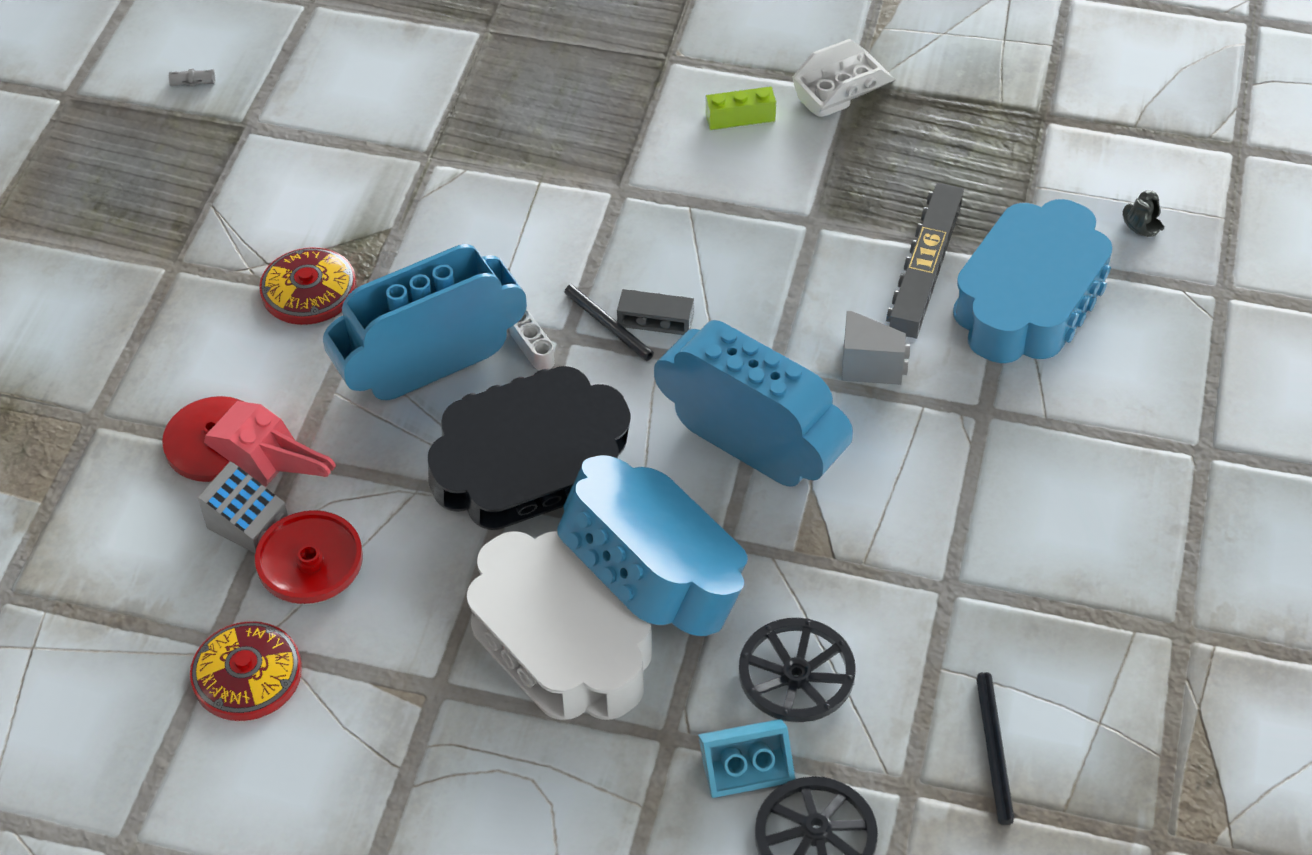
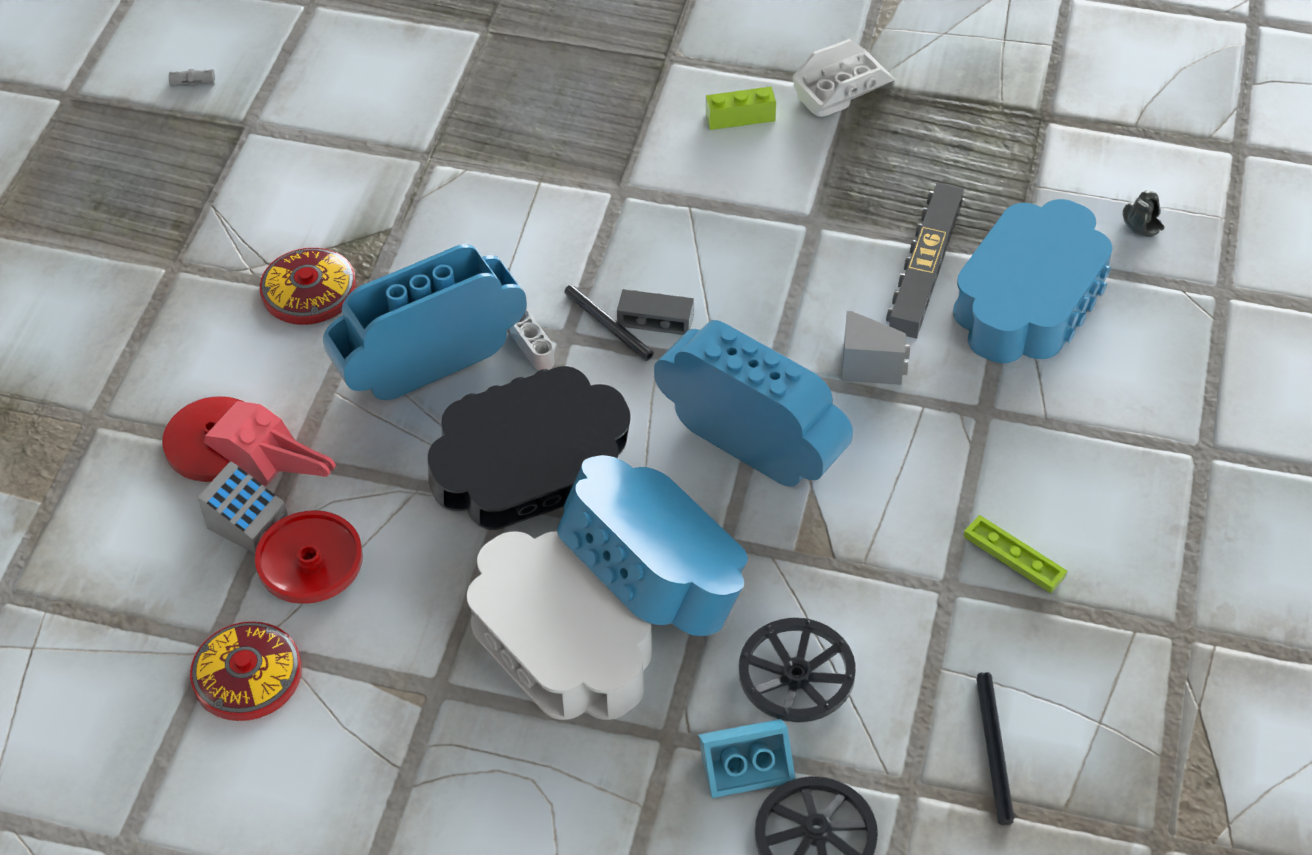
none -> lime plate [963,515,1067,593]

